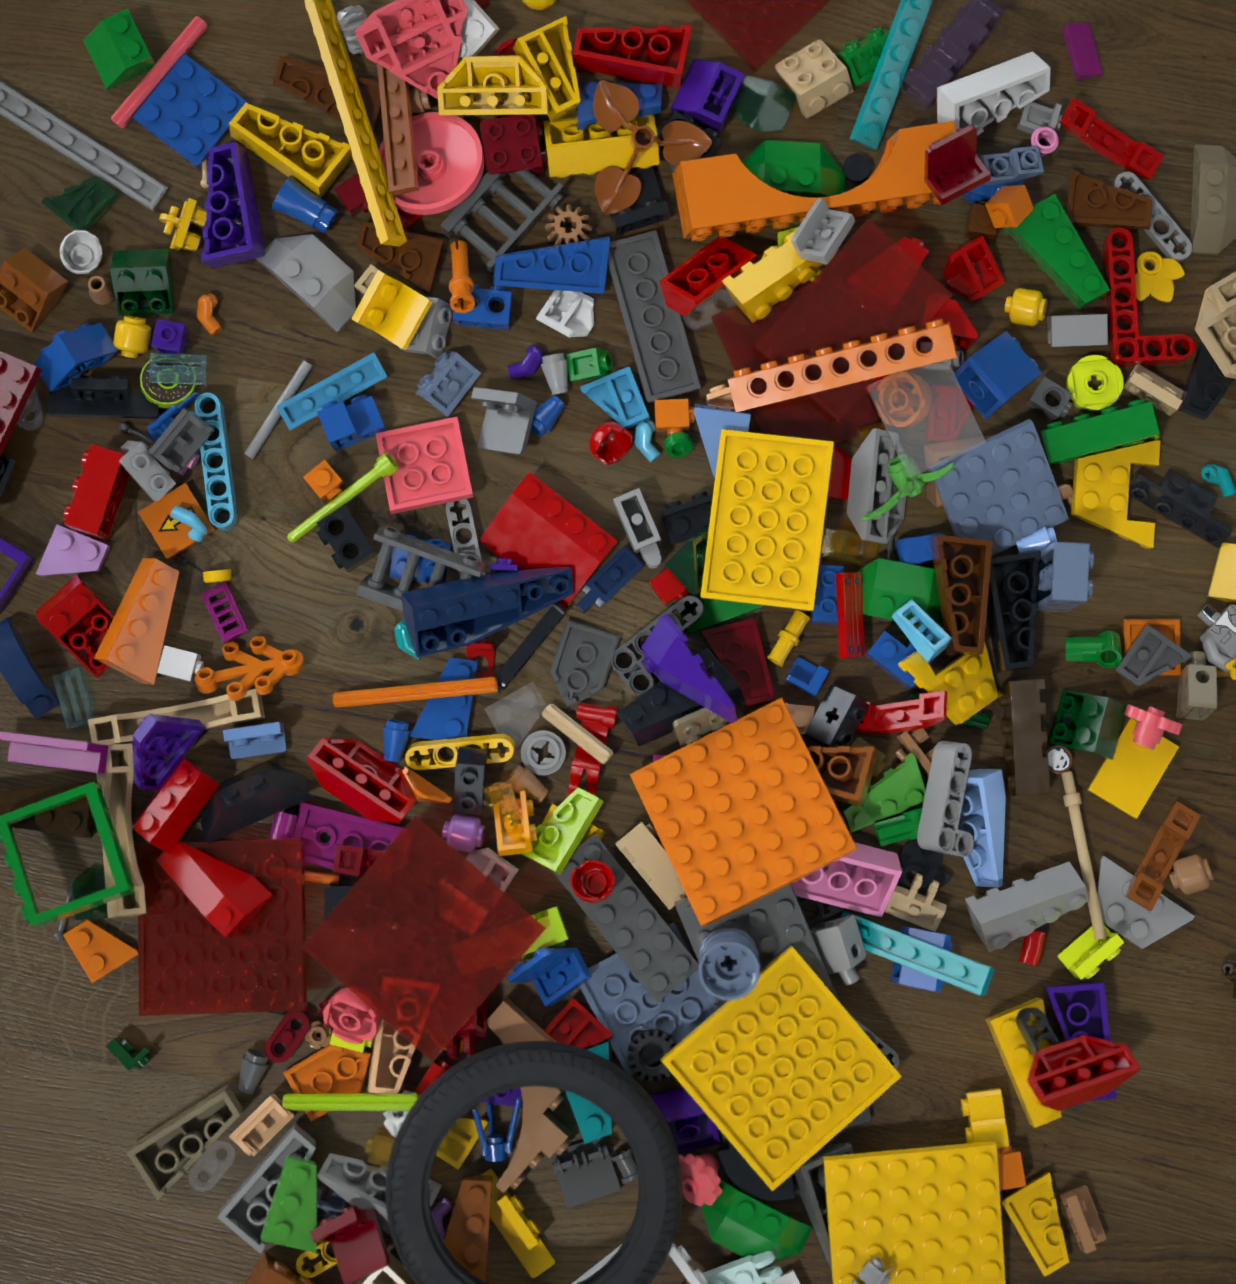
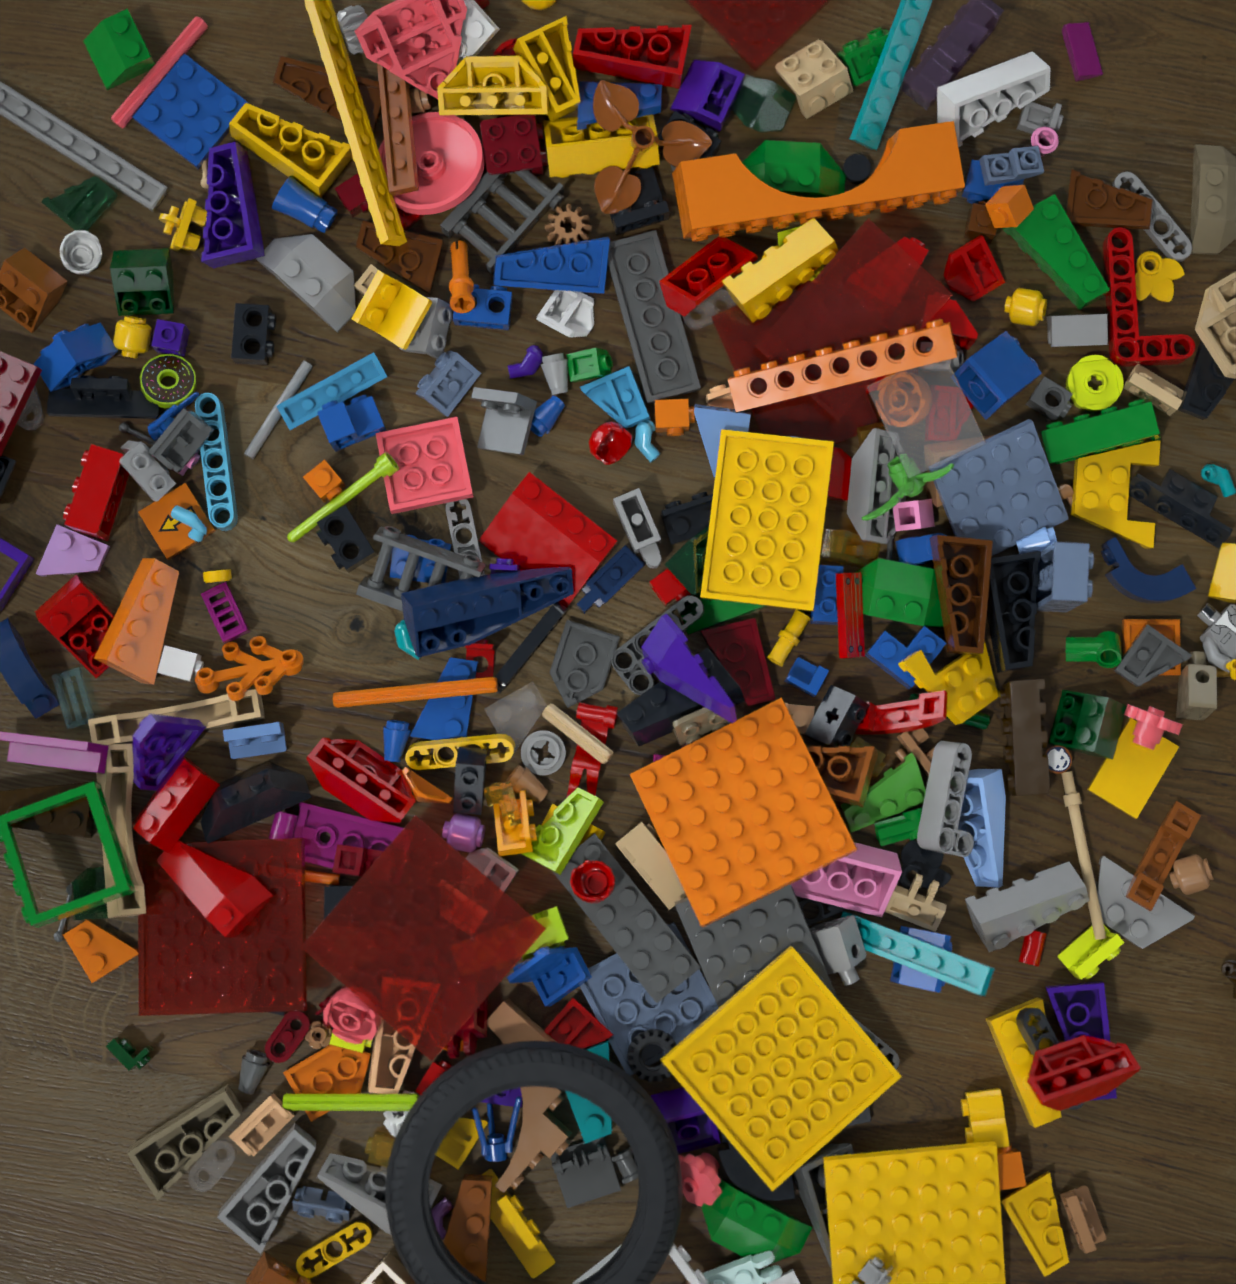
medium nougat cone [88,276,115,305] -> none
clear light blue tile [149,353,207,384] -> none
orange arm [197,293,222,336] -> none
bright green wing [260,1155,317,1253] -> none
dark red bracket [310,1206,390,1284] -> none
green tile [664,432,693,458] -> none
sand blue wheel [699,927,759,1000] -> none
light grey bracket [791,198,856,265] -> none
medium azure slope [892,599,952,663] -> none
dark red bracket [924,125,991,205] -> none
red slope [1059,98,1164,180] -> none
none -> black brick [231,303,276,365]
none -> bright pink brick [893,499,935,531]
none -> dark blue arch [1101,537,1196,604]

